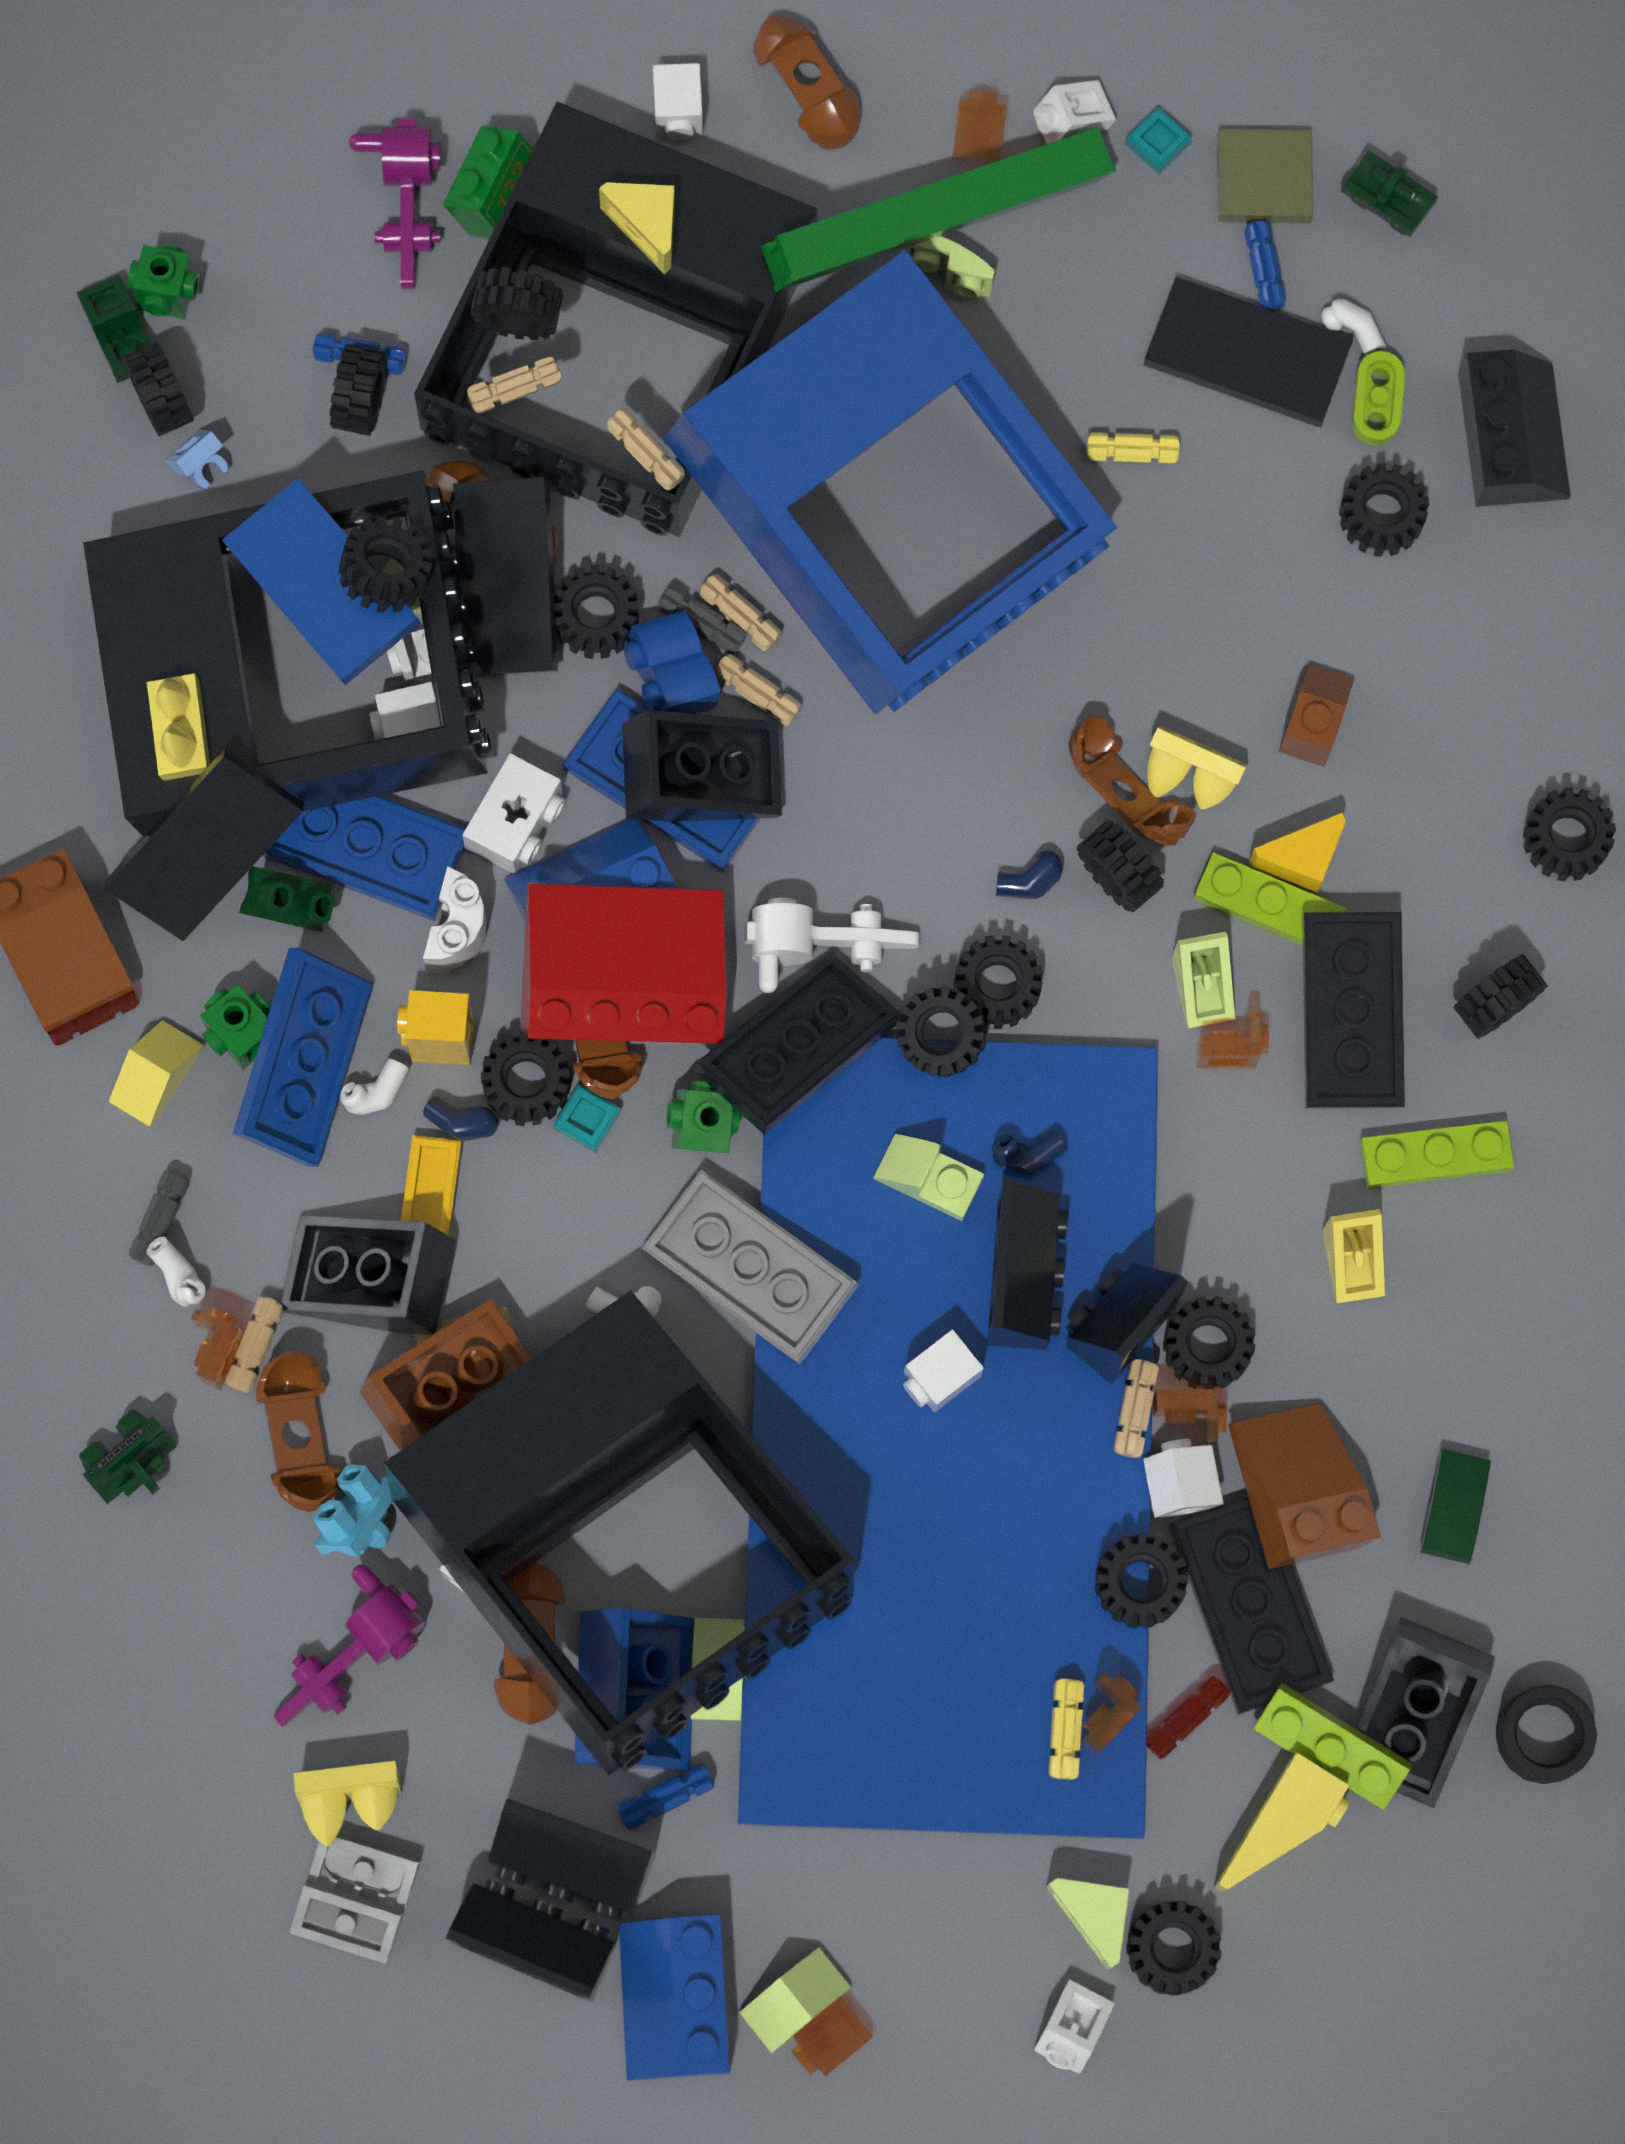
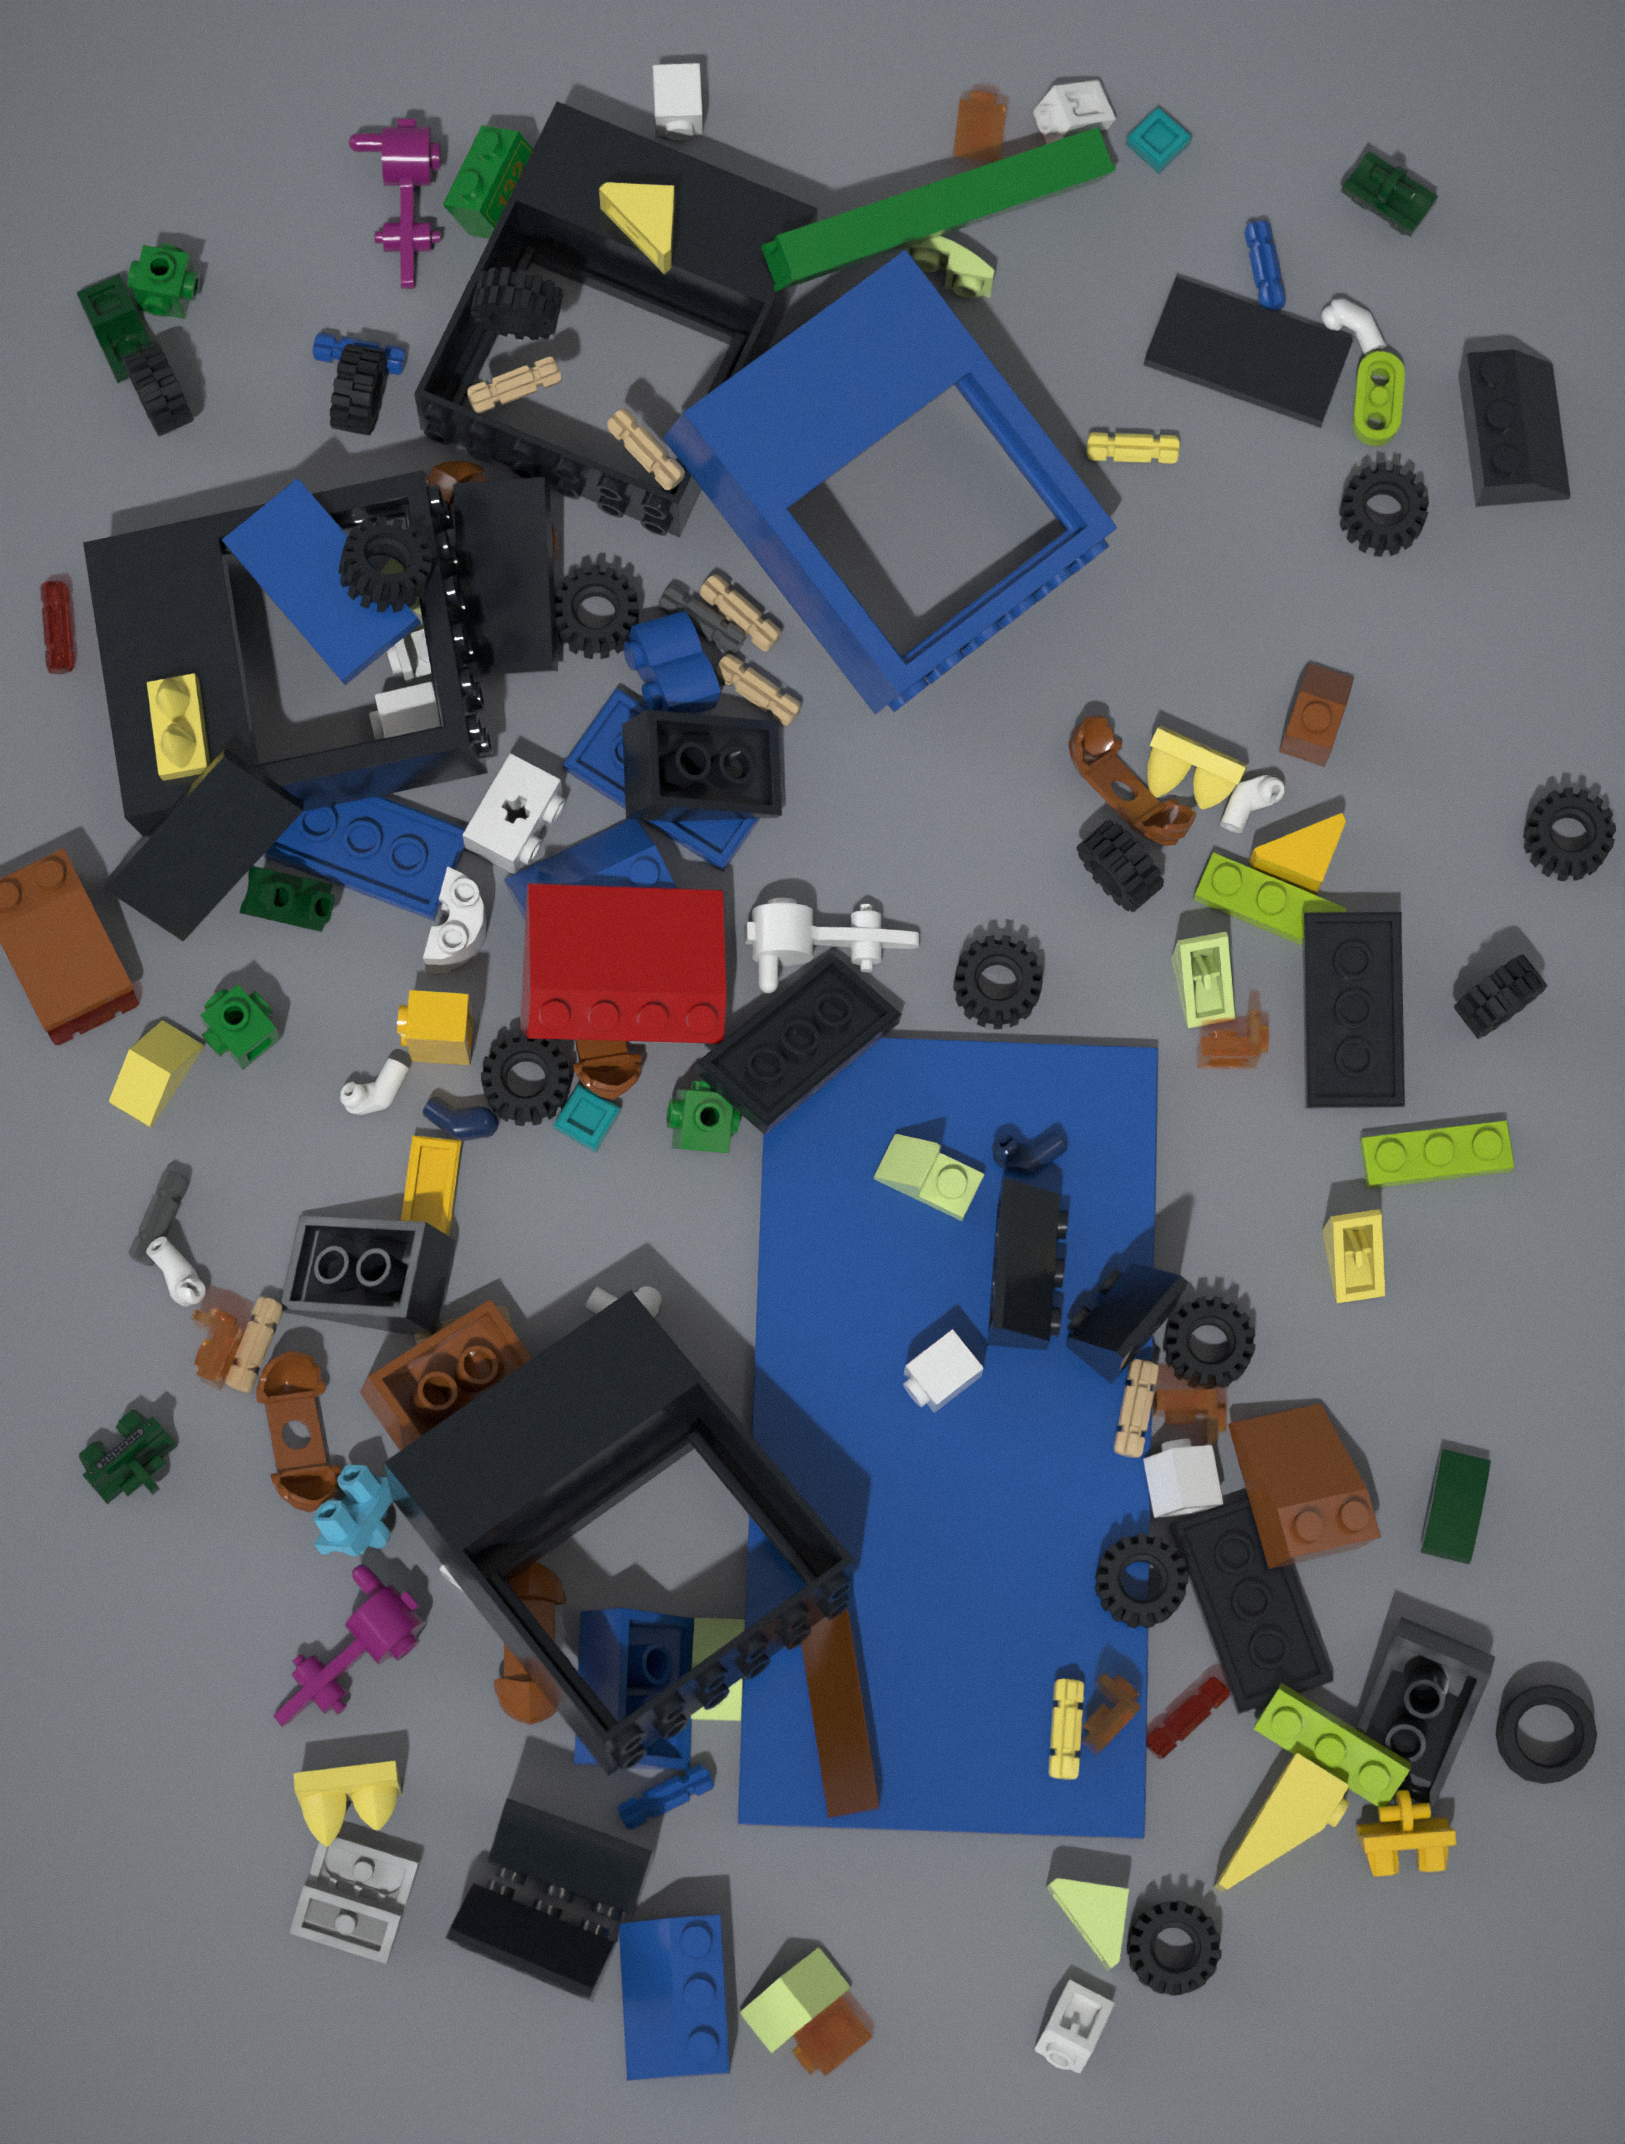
light blue tile [164,430,228,489] -> none
blue tile [233,948,373,1167] -> none
light grey tile [642,1170,859,1365] -> none
dark orange piece [753,15,861,150] -> none
black tyre [896,987,988,1077] -> none
dark blue arm [996,850,1063,899] -> none
olive tile [1217,129,1313,223] -> none
none -> clear red axle [40,580,74,674]
none -> reddish brown slope [801,1608,879,1818]
none -> white arm [1220,775,1285,833]
none -> yellow hips [1356,1790,1456,1877]

